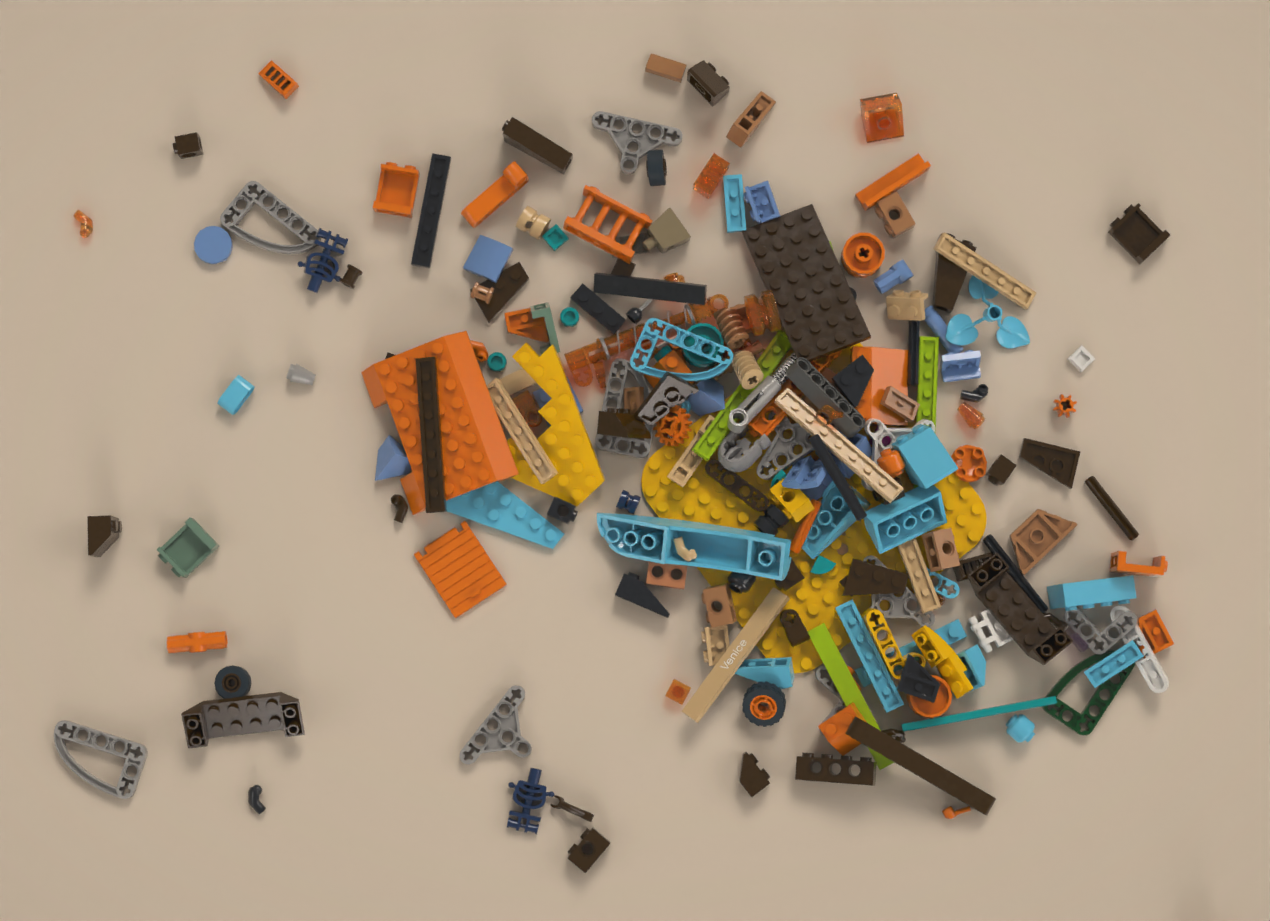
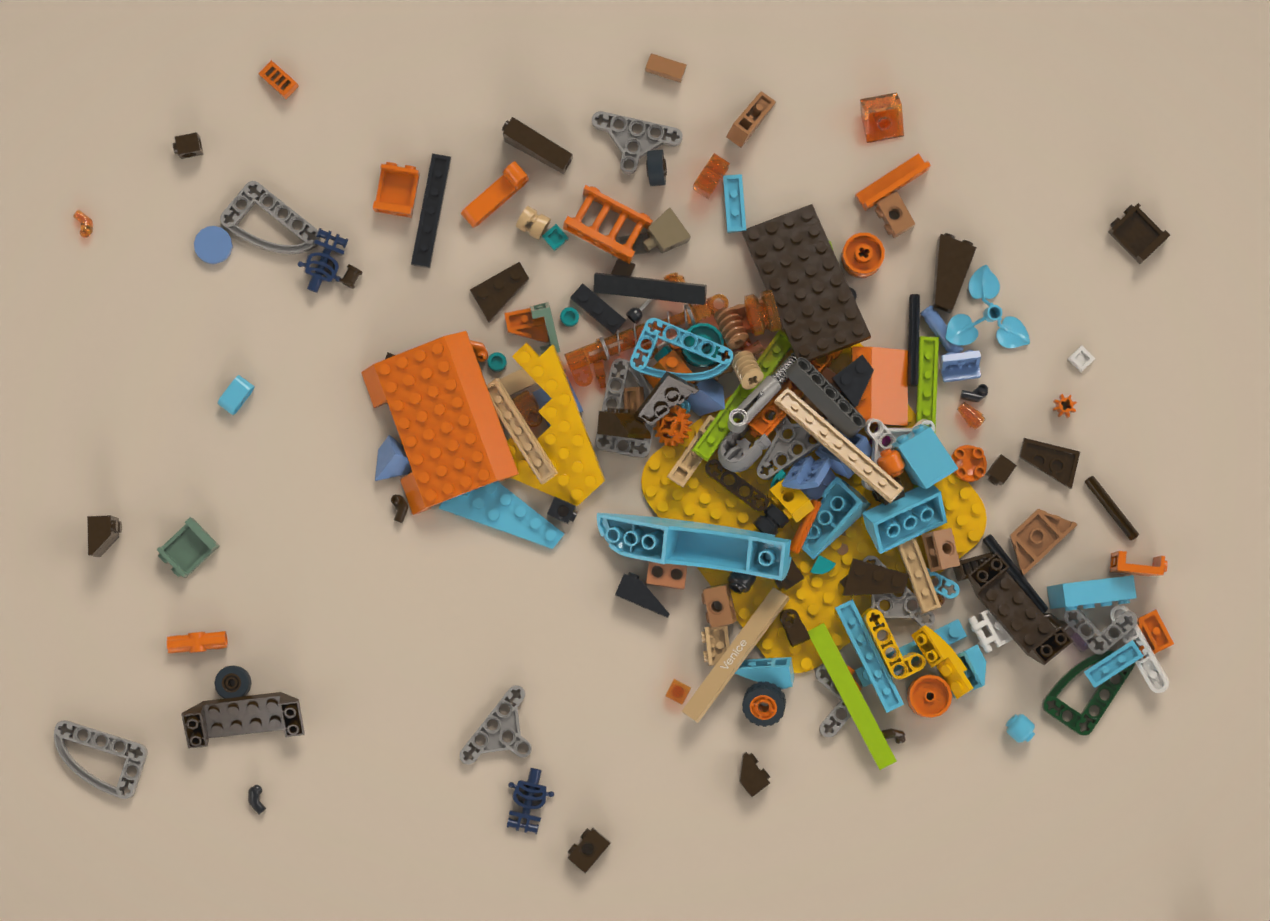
light grey cone [286,364,316,385] -> none
orange door [414,521,507,618] -> none
dark brown tile [416,357,447,513] -> none
medium blue slope [463,235,513,283] -> none
medium nougat bush [470,282,494,304] -> none
dark brown arm [550,795,594,822] -> none
dark blue wheel [616,490,641,515] -> none
tan arm [673,536,697,561] -> none
dark brown slope [687,60,730,107] -> none
medium blue bracket [743,180,781,224] -> none
dark brown brick [795,752,877,786] -> none
black axle [809,434,867,521] -> none
clear orange piece [816,405,844,425] -> none
orange slope [818,702,867,756] -> none
dark brown beam [845,717,996,816] -> none
medium blue piece [873,259,914,294] -> none
medium nougat plate [880,386,920,422] -> none
tan bracket [886,290,928,321] -> none
black wing [896,654,940,703] -> none
teal tile [901,696,1057,732] -> none
tan tile [933,232,1036,309] -> none
orange hand [942,806,971,819] -> none

